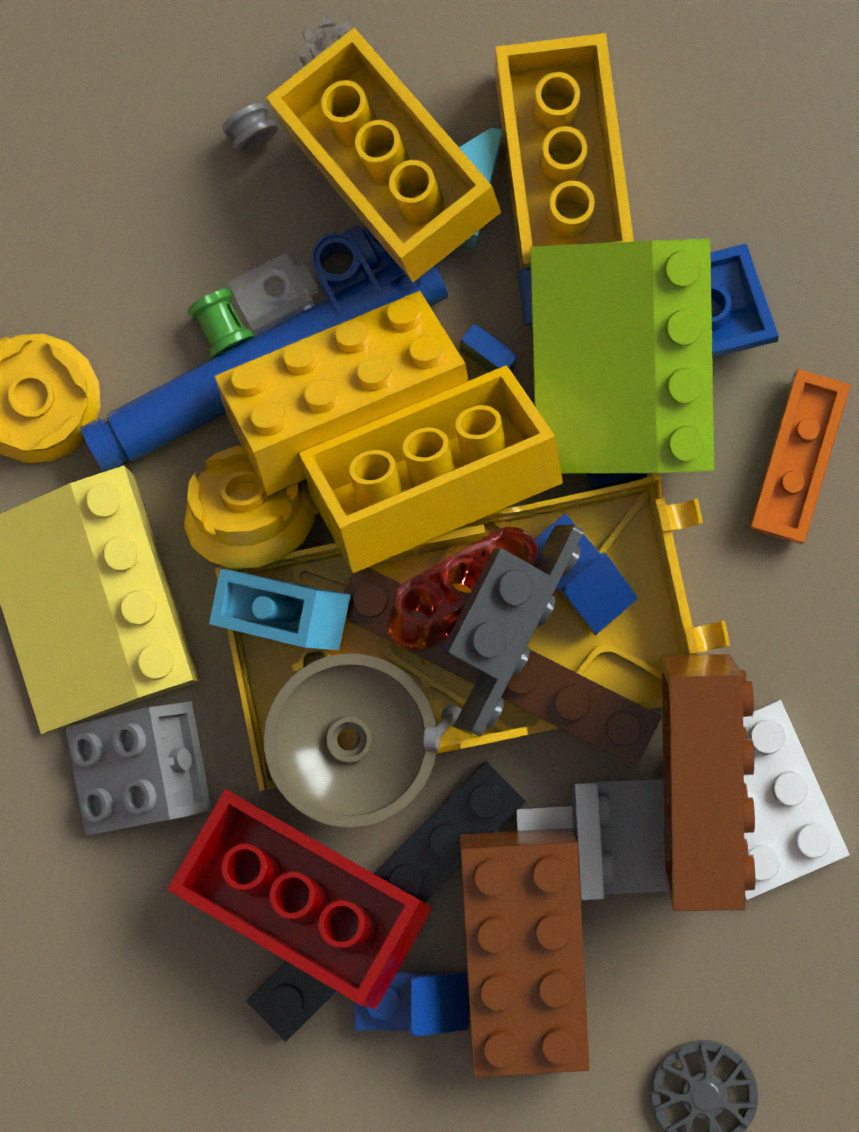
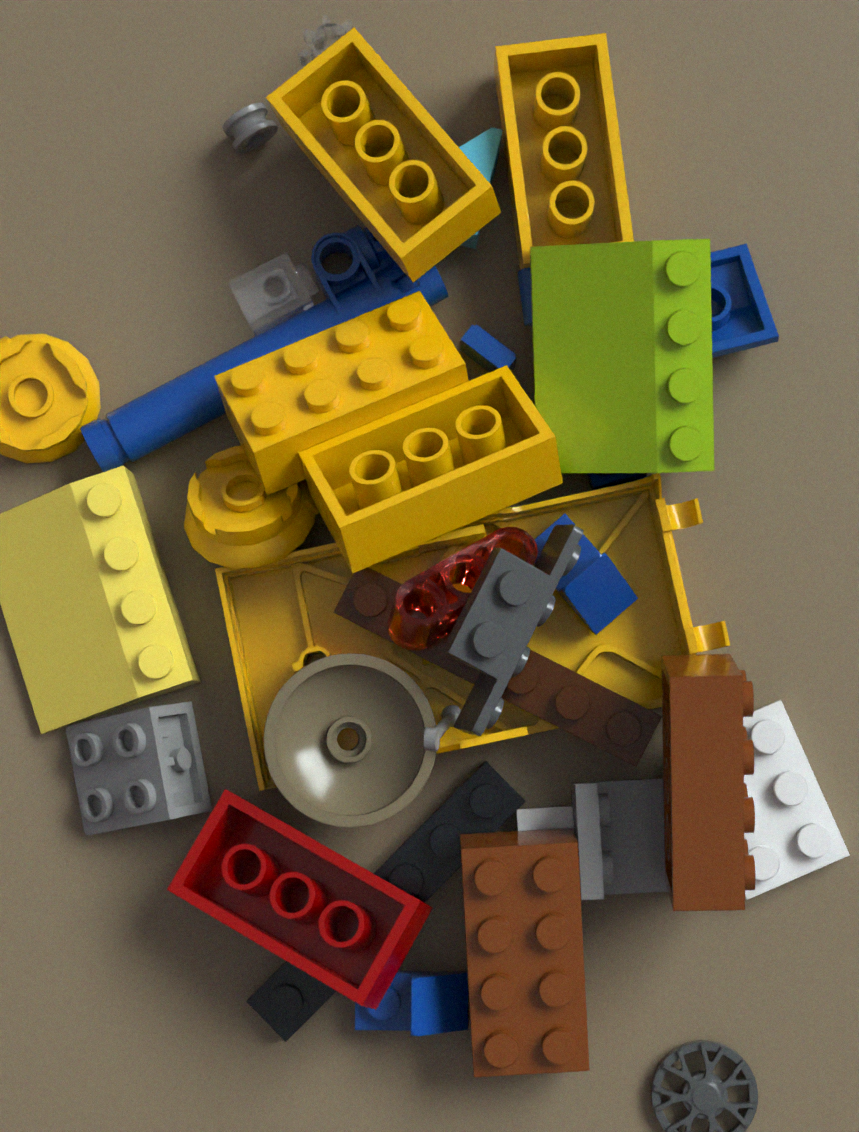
bright green bush [187,288,255,359] -> none
medium azure slope [209,568,351,650] -> none
orange plate [748,369,851,545] -> none

